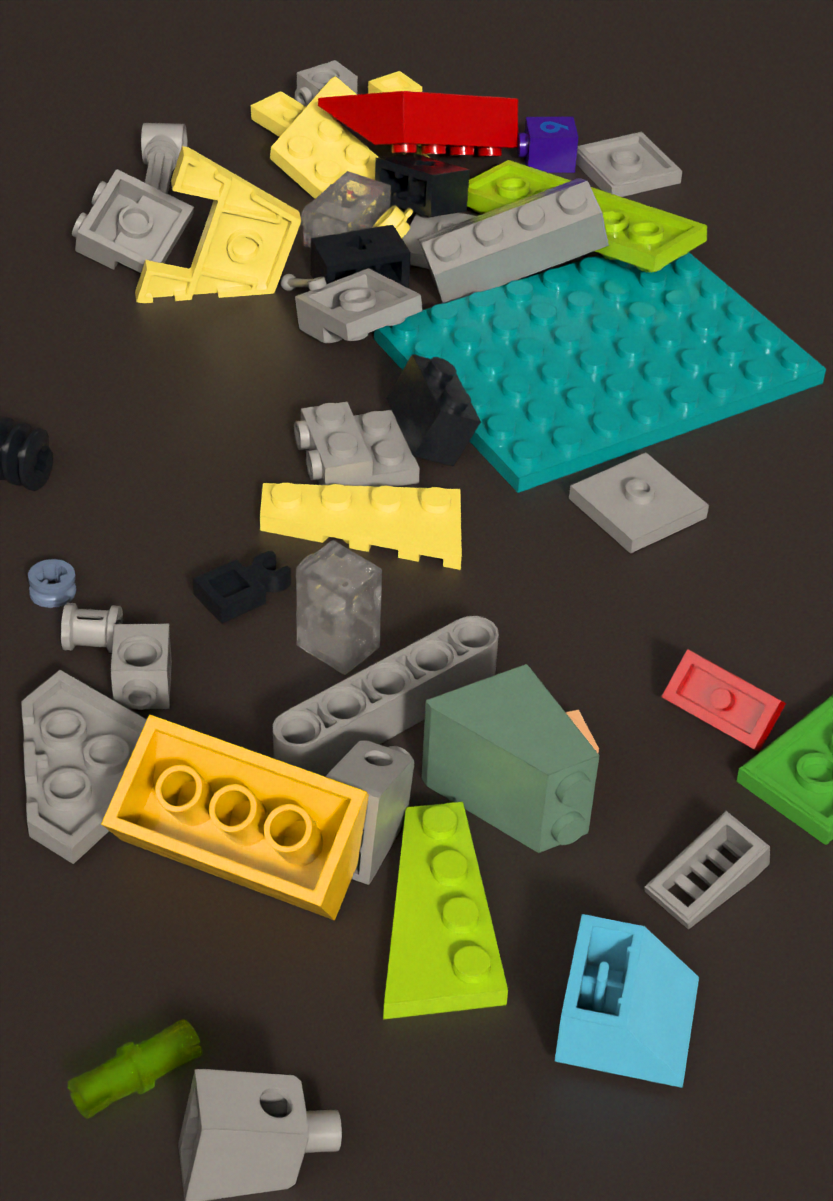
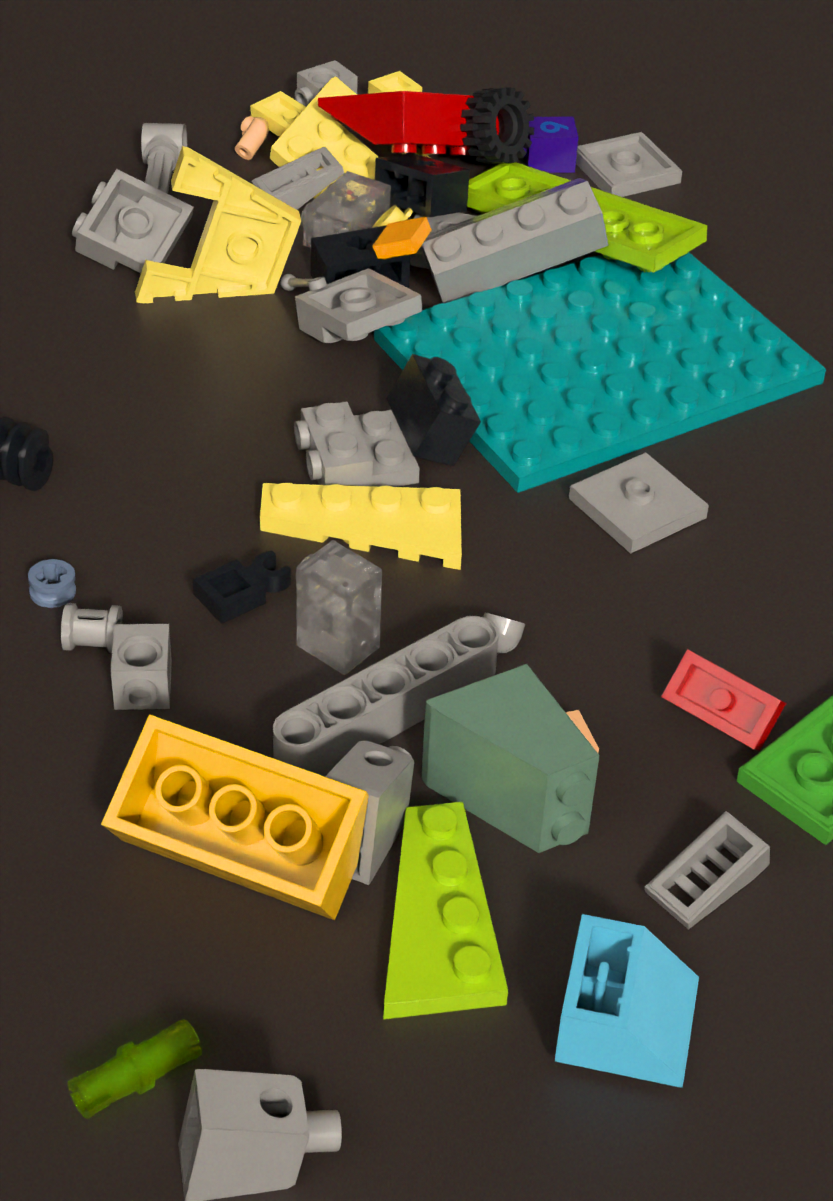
light grey plate [21,670,147,864] -> none
none -> light nougat arm [235,116,269,160]
none -> light grey slope [252,147,344,210]
none -> light orange tile [373,217,432,259]
none -> black tyre [460,87,534,164]
none -> light grey hinge [483,612,525,653]

